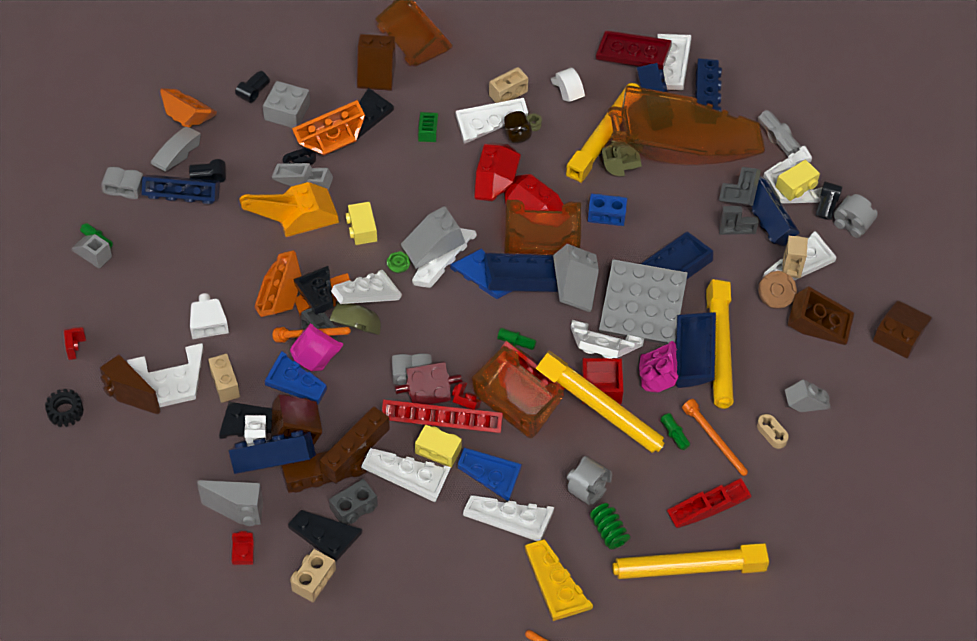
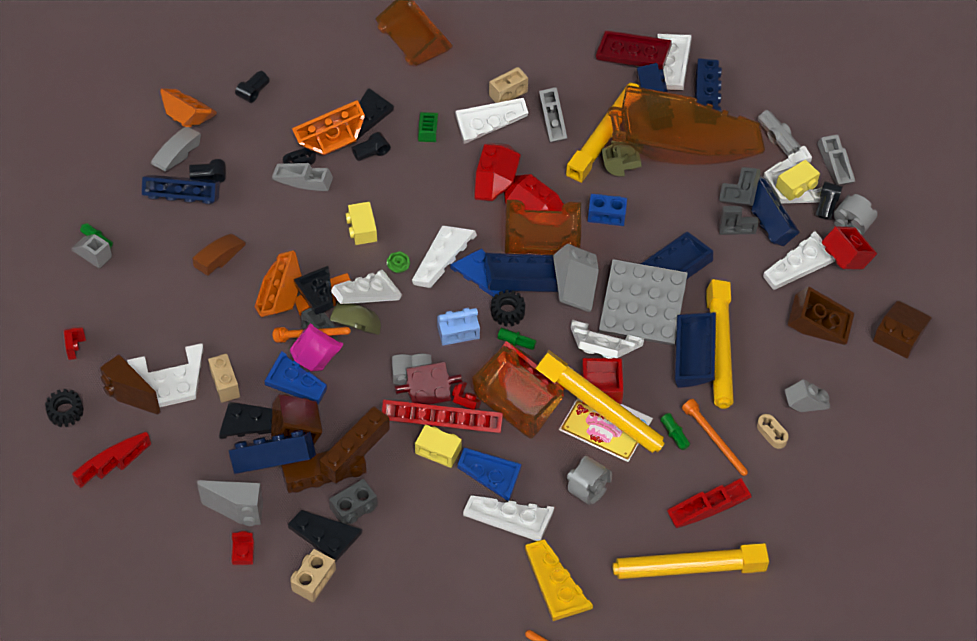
light grey brick [101,167,143,199] -> none
white torso [190,293,229,339] -> none
light orange slope [239,182,339,237] -> none
white brick [245,415,266,444] -> none
light grey brick [263,81,311,128] -> none
reddish brown slope [357,34,396,91] -> none
white wing [361,448,451,502] -> none
light grey slope [401,206,465,269] -> none
dark brown helmet [504,111,532,143] -> none
olive bush [526,113,542,131] -> none
white brick [551,68,585,102] -> none
green piece [590,503,631,550] -> none
dark pink slope [639,341,678,392] -> none
medium nougat tile [758,271,797,309] -> none
tan brick [782,236,808,278] -> none
none -> red slope [72,432,151,488]
none -> dark orange slope [192,233,246,276]
none -> black piece [352,132,391,161]
none -> light blue brick [437,307,480,346]
none -> black tyre [491,290,526,327]
none -> light grey slope [539,87,567,143]
none -> sticker [559,398,653,462]
none -> light grey slope [817,134,855,185]
none -> red brick [821,226,877,269]

